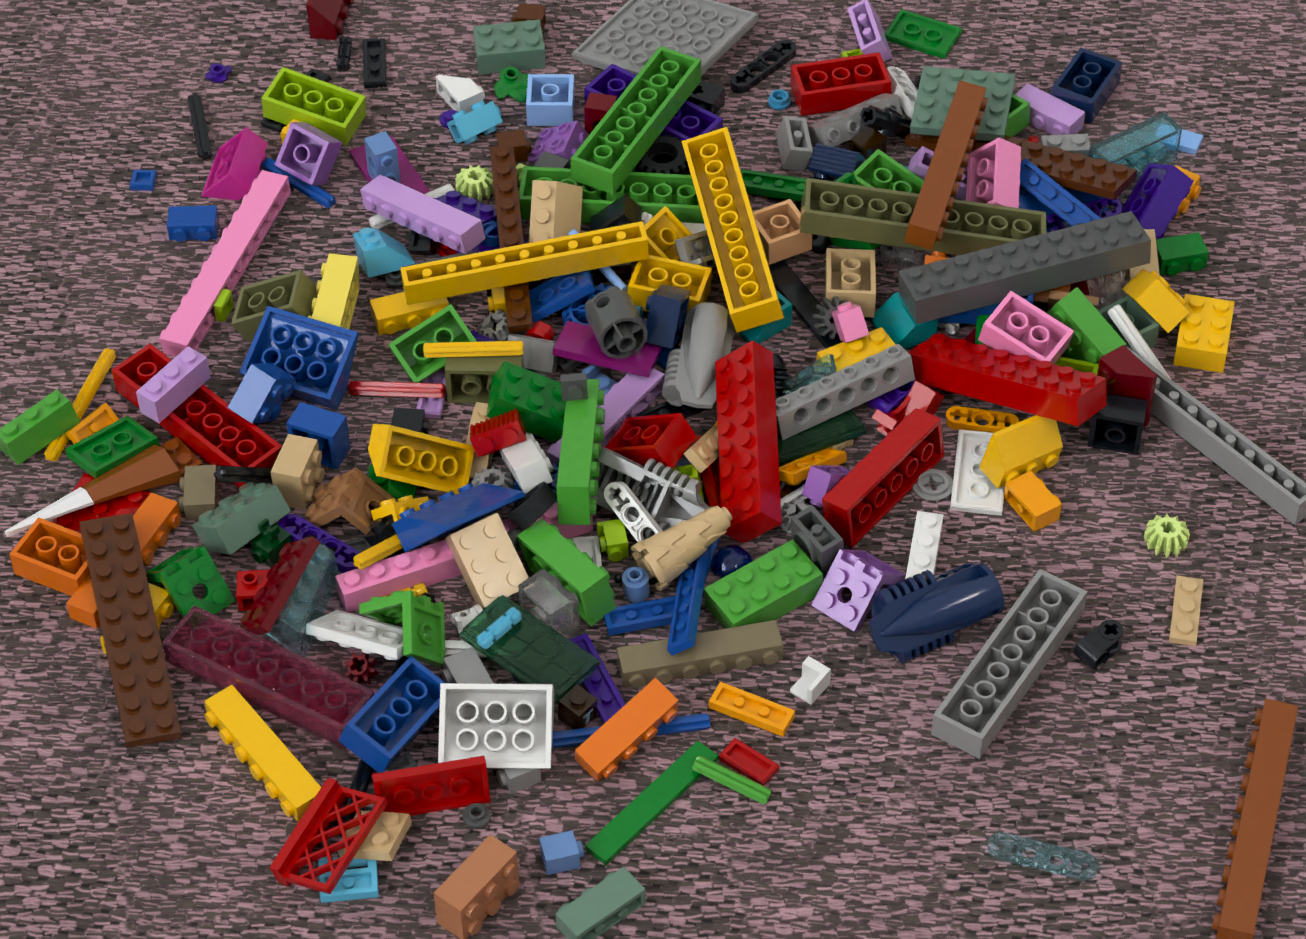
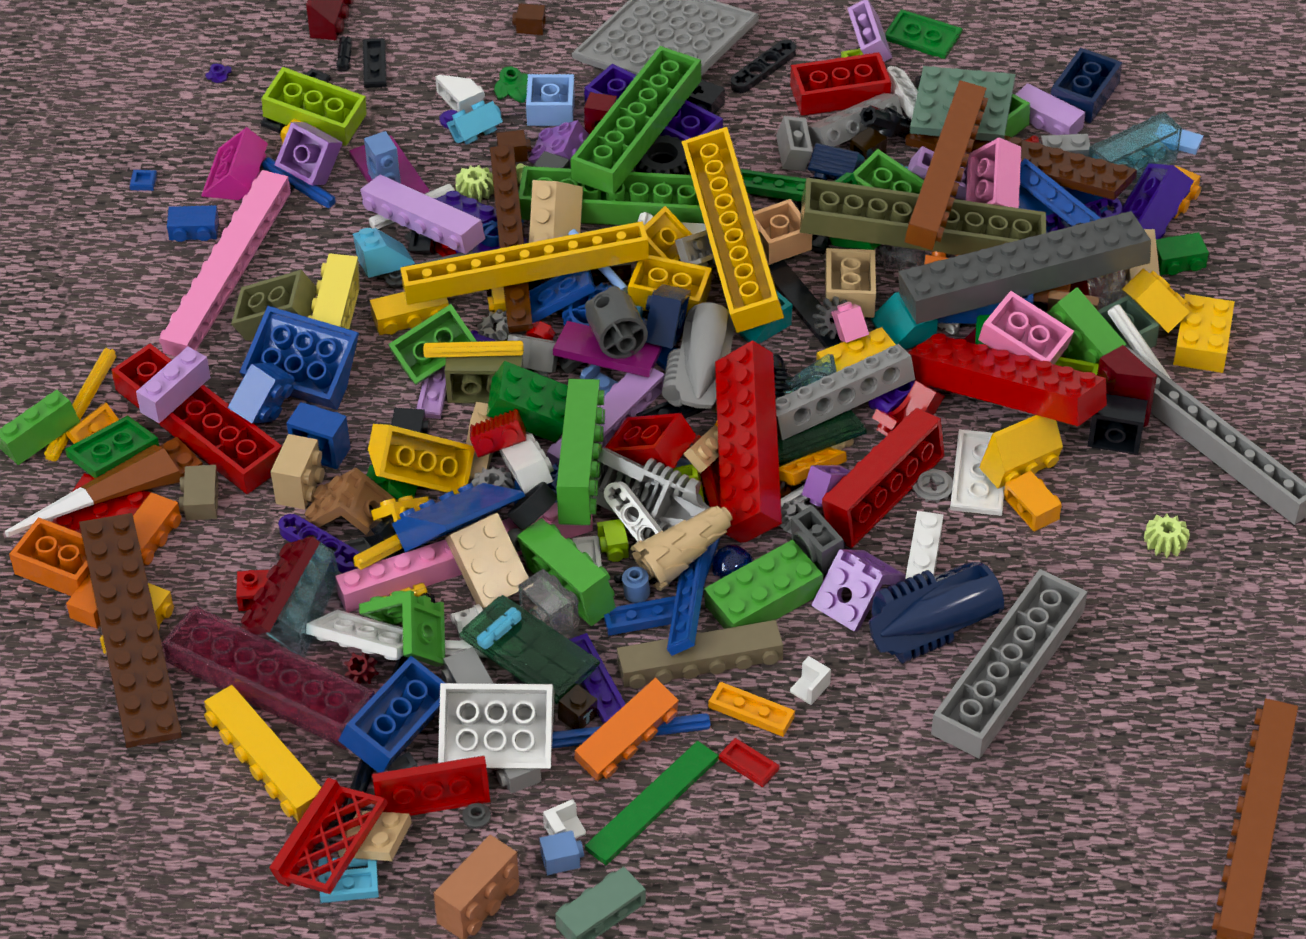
green bracket [146,546,236,628] -> none
black axle [187,93,212,160] -> none
sand green brick [192,482,291,555] -> none
lime tile [213,289,234,322] -> none
black axle [214,466,272,483] -> none
dark green brick [250,518,292,568] -> none
axle [349,380,446,398] -> none
sand green brick [473,20,546,75] -> none
dark grey plate [560,373,588,401] -> none
black brick [590,194,642,231] -> none
bright green axle [692,755,771,804] -> none
dark azure plate [768,89,791,110] -> none
light orange beam [945,406,1019,433] -> none
clear light blue beam [987,832,1098,881] -> none
black piece [1074,620,1123,671] -> none
tan plate [1169,575,1203,646] -> none
none -> white panel [543,800,586,839]

